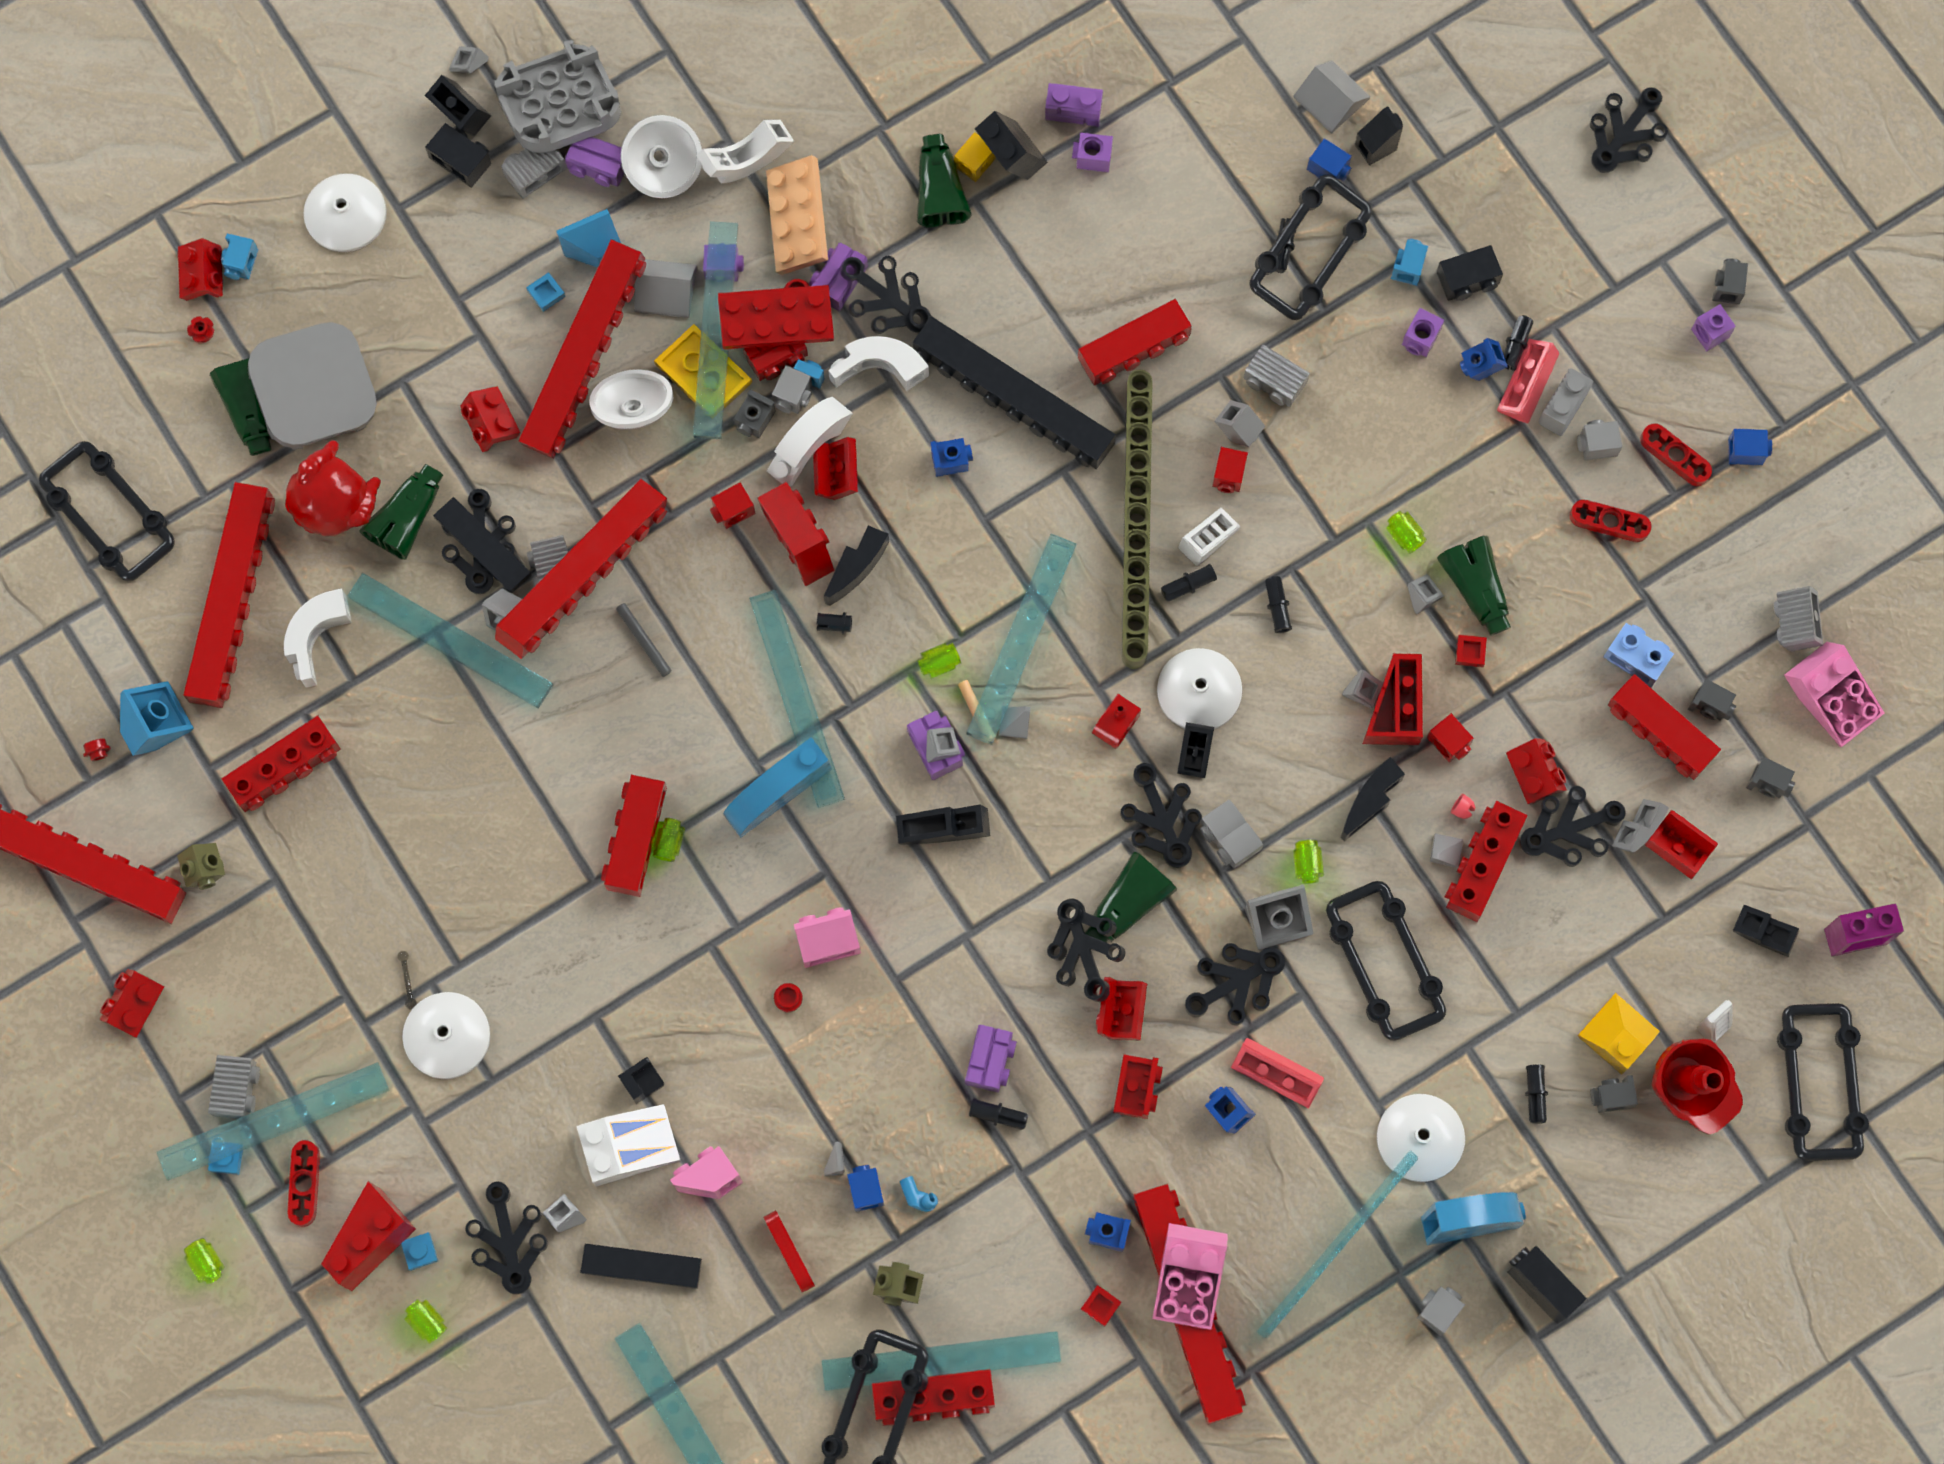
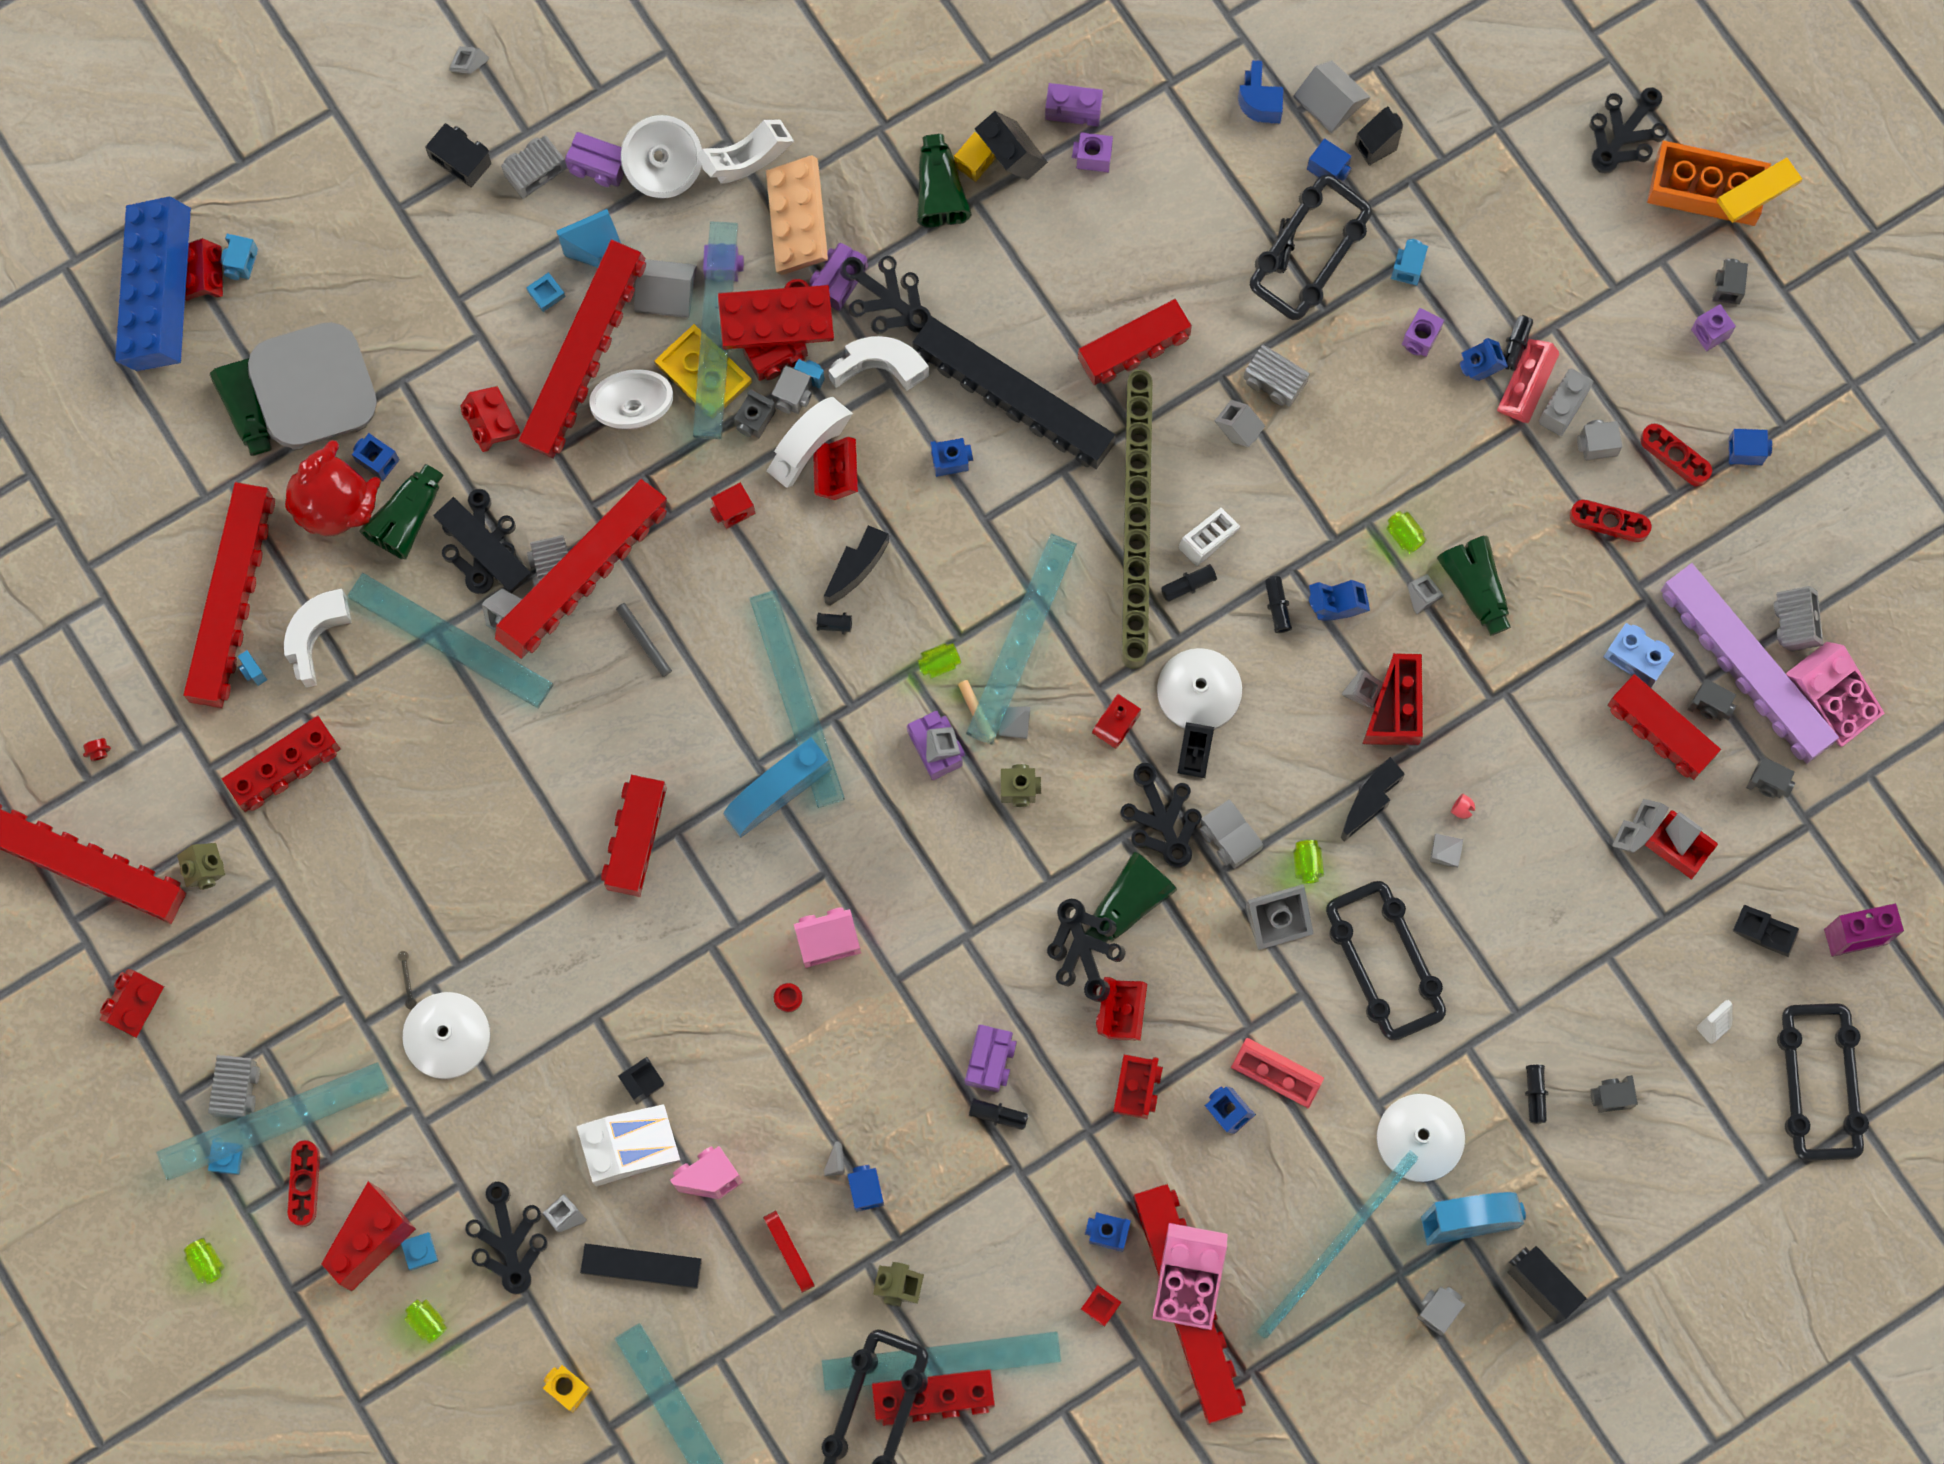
black bar [39,441,175,581] -> none
dark azure slope [120,681,194,756] -> none
red plate [187,316,214,343] -> none
white dish [304,174,386,252] -> none
black brick [424,74,491,137] -> none
light grey tile [494,40,621,153] -> none
clear neon green brick [651,818,685,862] -> none
red wedge [757,482,835,586] -> none
black slope [896,804,990,845] -> none
dark azure arm [899,1176,938,1212] -> none
black plant [1185,943,1285,1026] -> none
red brick [1212,447,1248,493] -> none
red brick [1427,713,1474,763] -> none
black brick [1436,245,1503,301] -> none
red brick [1445,801,1528,922] -> none
red plate [1455,635,1487,668] -> none
red bracket [1506,738,1567,805] -> none
black plant [1520,786,1626,867] -> none
yellow slope [1578,993,1660,1075] -> none
red piece [1651,1038,1743,1135] -> none
none -> blue brick [115,196,191,371]
none -> dark azure plate [238,650,267,686]
none -> blue brick [352,433,400,481]
none -> yellow brick [543,1365,592,1413]
none -> olive brick [1001,764,1041,807]
none -> blue brick [1238,60,1283,124]
none -> blue brick [1309,580,1370,621]
none -> orange brick [1647,140,1771,226]
none -> lavender brick [1661,563,1839,764]
none -> light grey slope [1665,812,1702,855]
none -> yellow tile [1717,157,1803,223]

